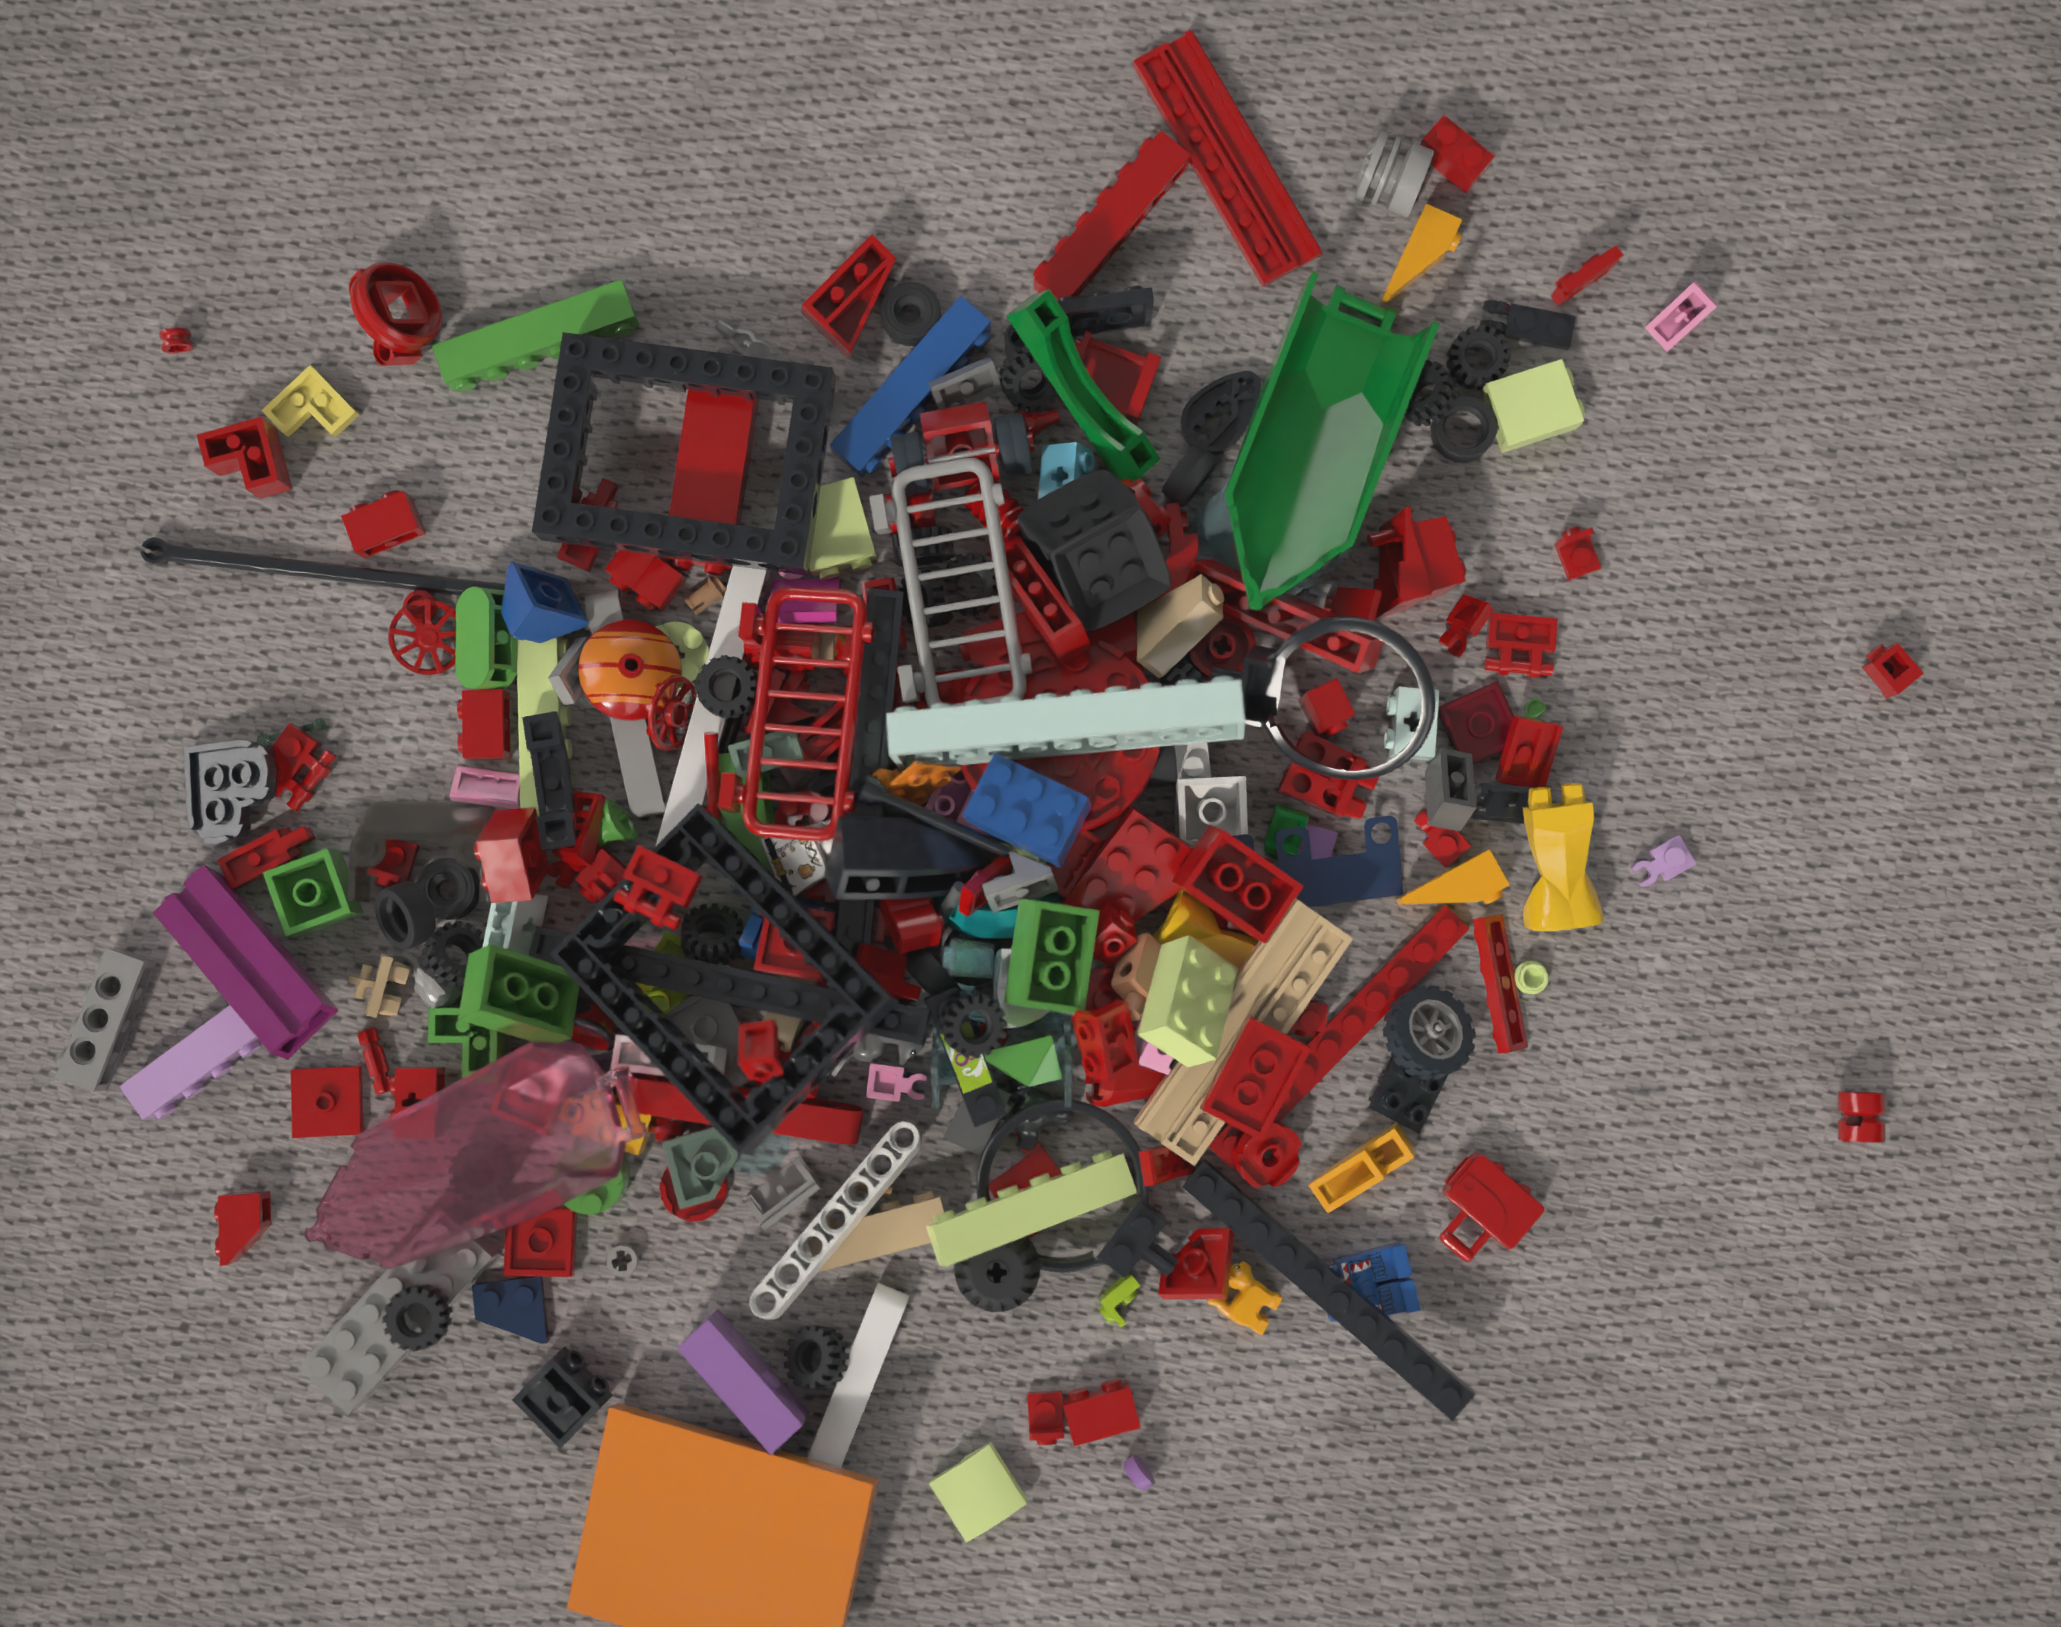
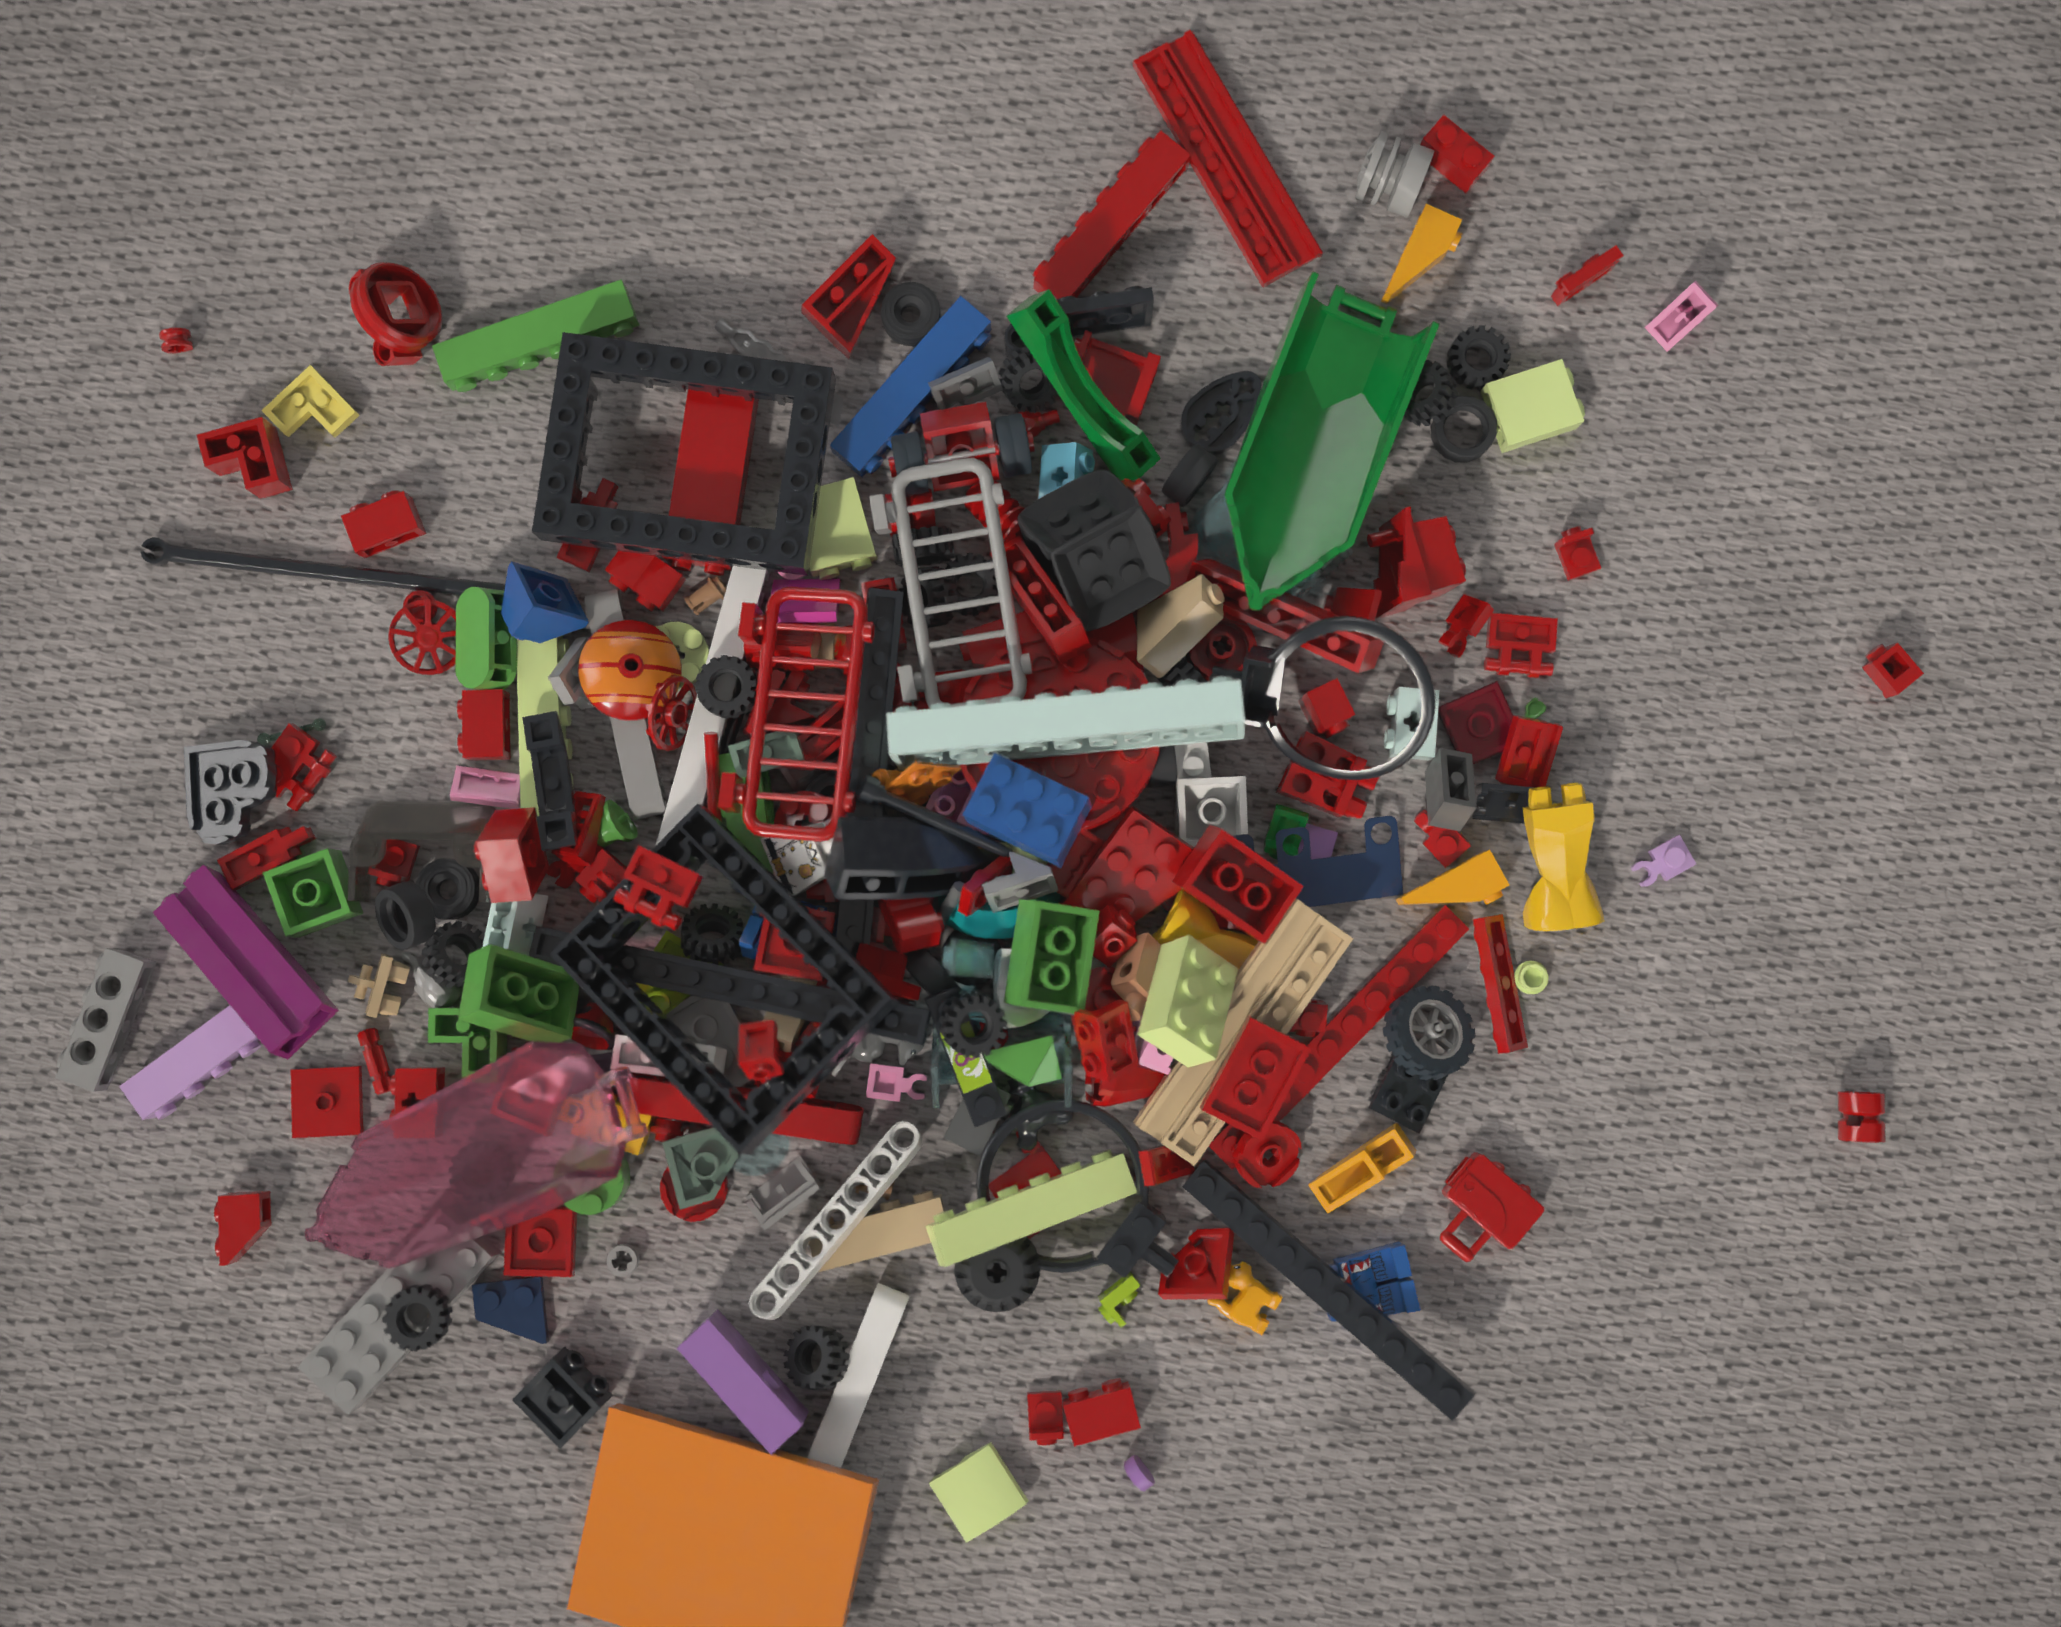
black hinge [1480,300,1576,350] -> none

